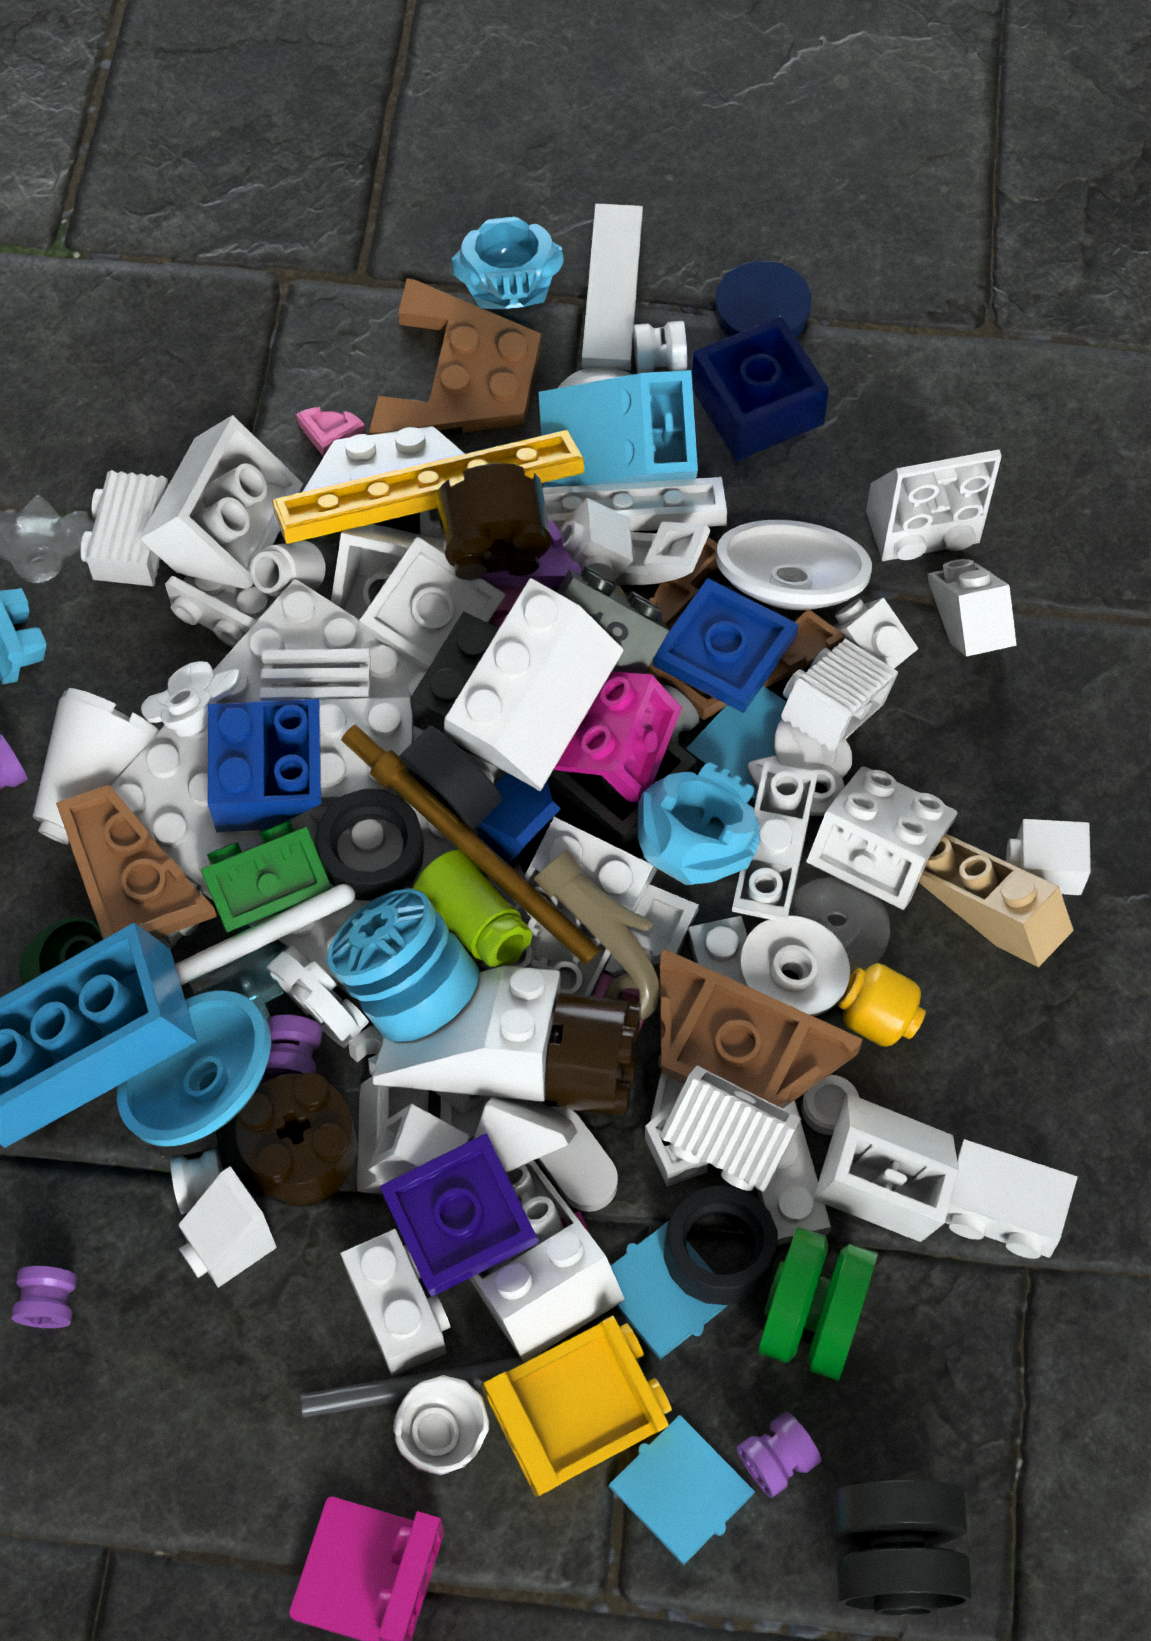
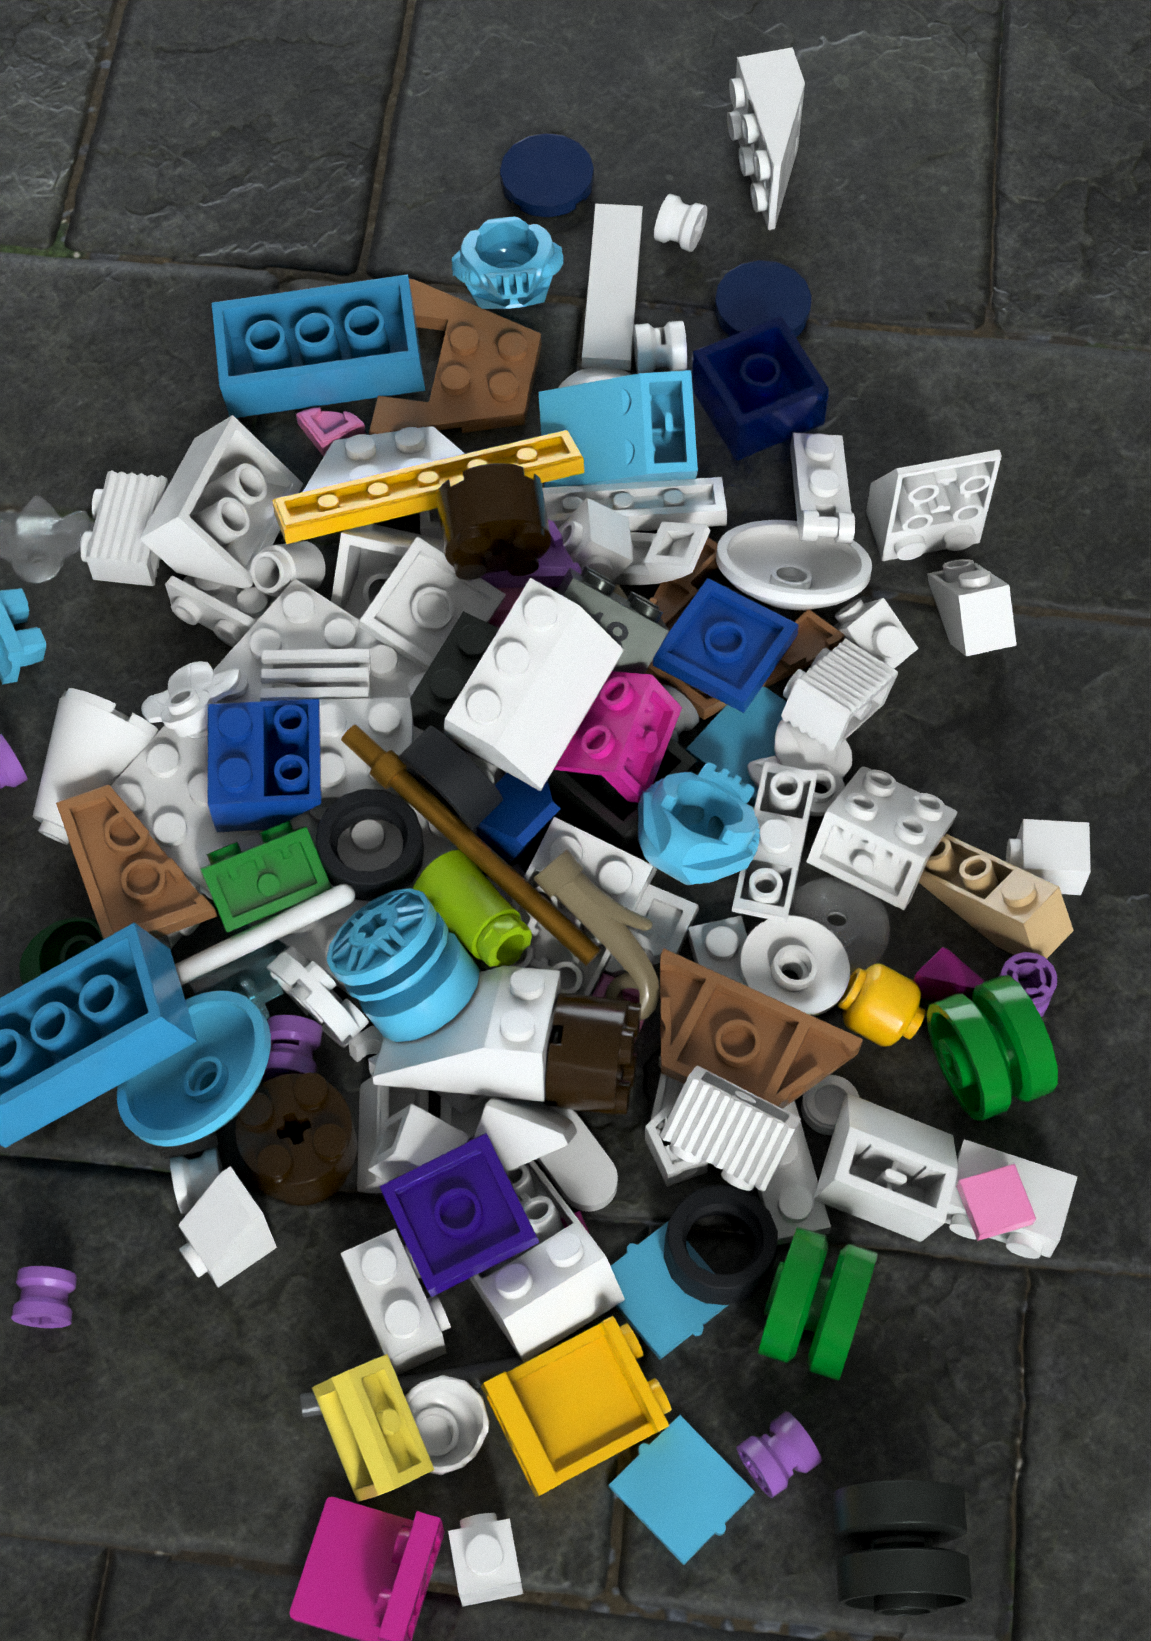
none -> dark azure brick [212,274,426,418]
none -> light yellow tile [312,1354,434,1502]
none -> white brick [448,1513,523,1606]
none -> dark blue tile [500,133,594,218]
none -> white wheel [654,194,707,252]
none -> white slope [727,47,805,230]
none -> white plate [790,433,855,544]
none -> magenta slope [913,947,984,1002]
none -> green wheel [927,975,1058,1121]
none -> bright pink tile [956,1164,1036,1241]
none -> medium lavender wheel [1000,952,1057,1017]

